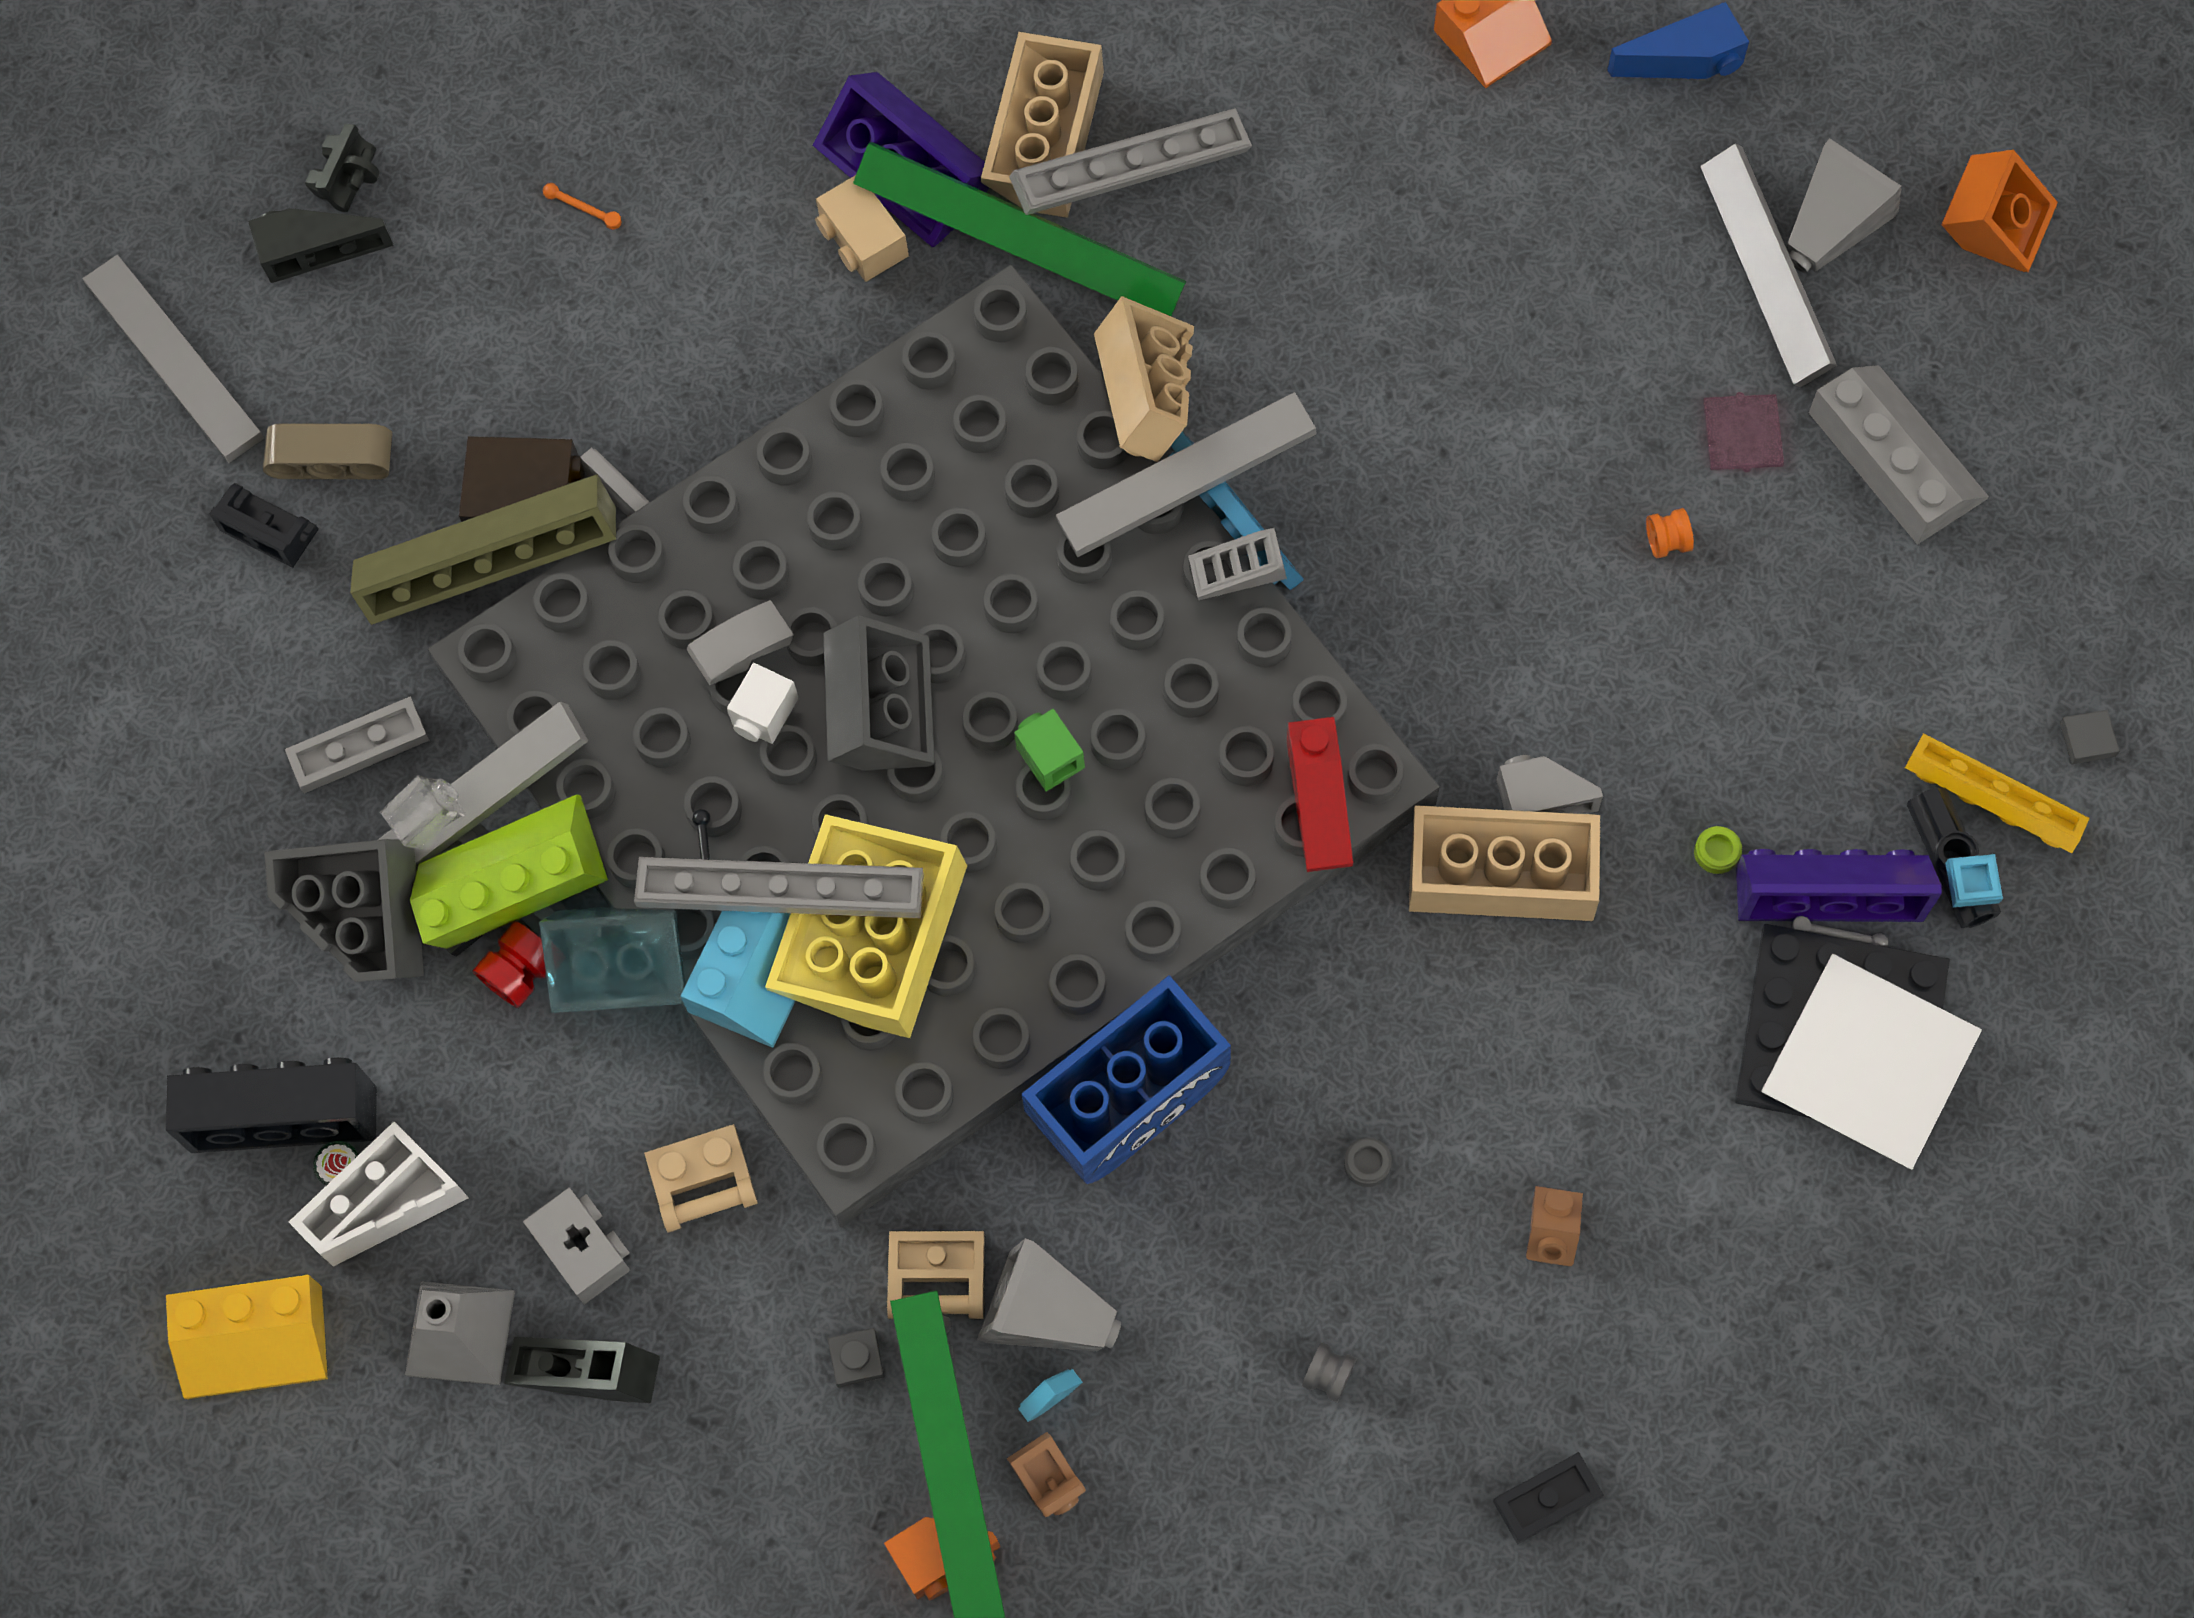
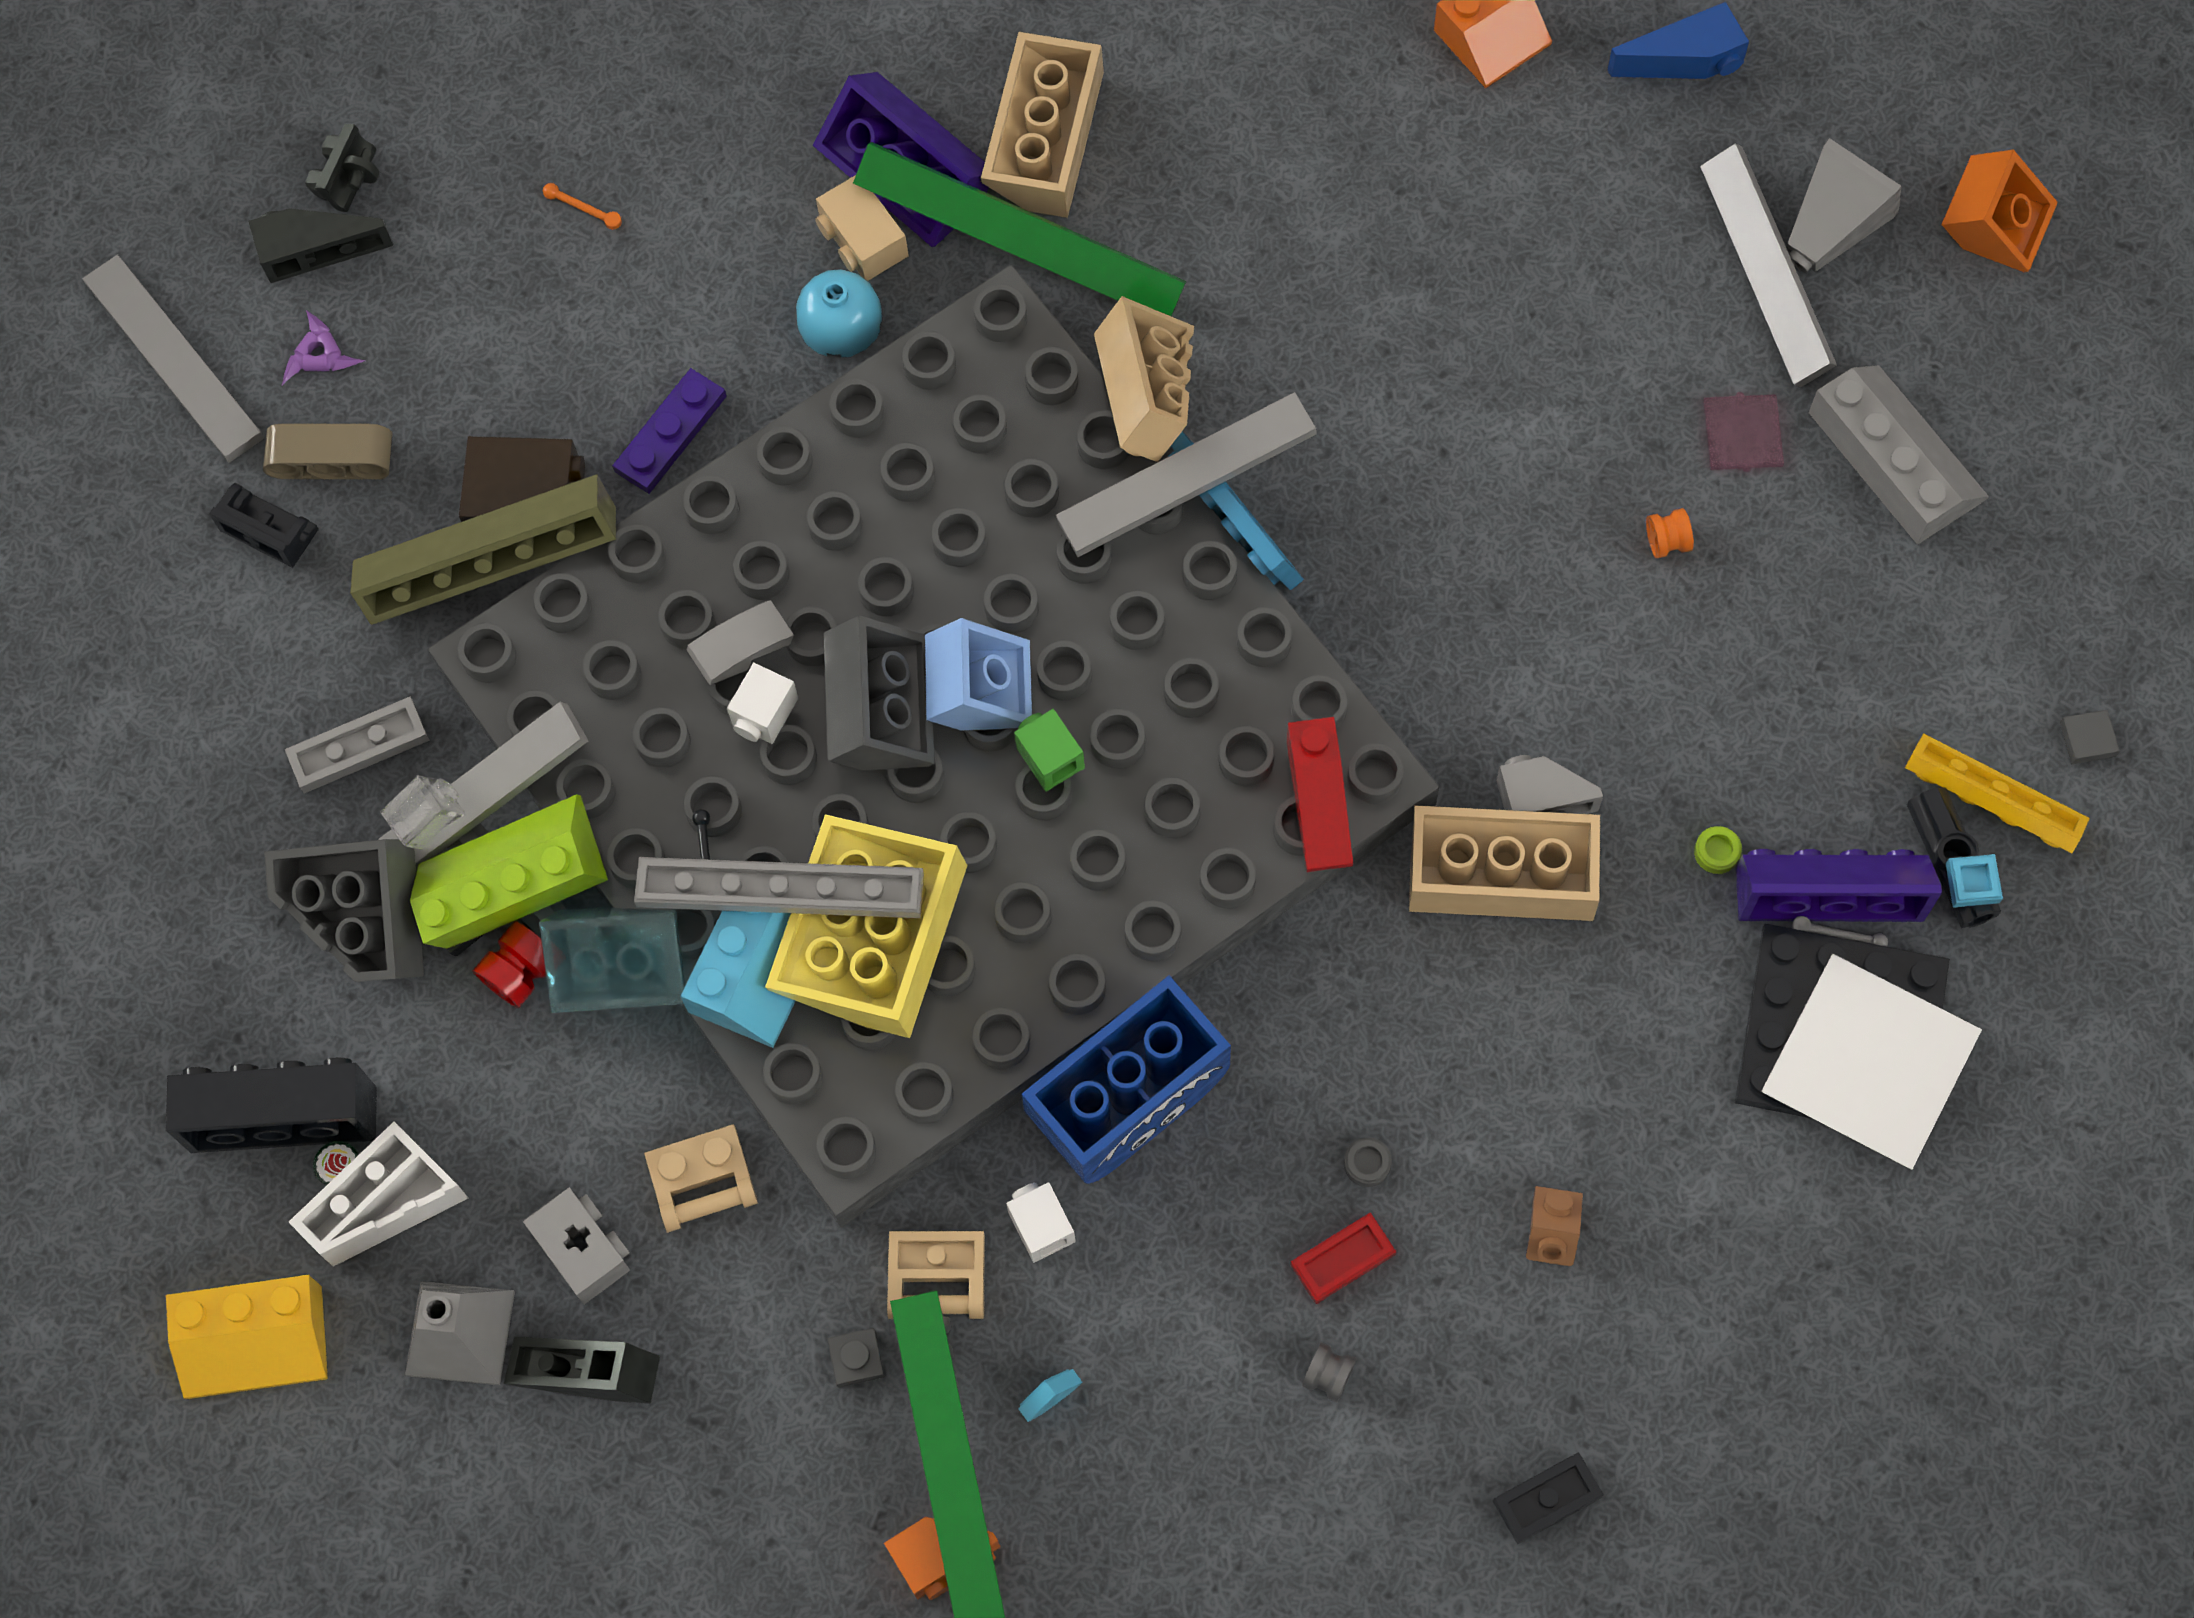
light grey tile [580,447,650,516] -> none
light grey slope [977,1238,1121,1352] -> none
medium nougat bracket [1006,1432,1086,1517] -> none
light grey tile [1009,108,1252,215] -> none
light grey slope [1188,528,1287,600] -> none
none -> medium lavender piece [282,310,366,385]
none -> dark purple plate [612,368,727,494]
none -> medium azure cylinder [796,269,882,357]
none -> light blue slope [925,618,1032,731]
none -> white brick [1006,1182,1076,1263]
none -> red tile [1290,1212,1396,1304]

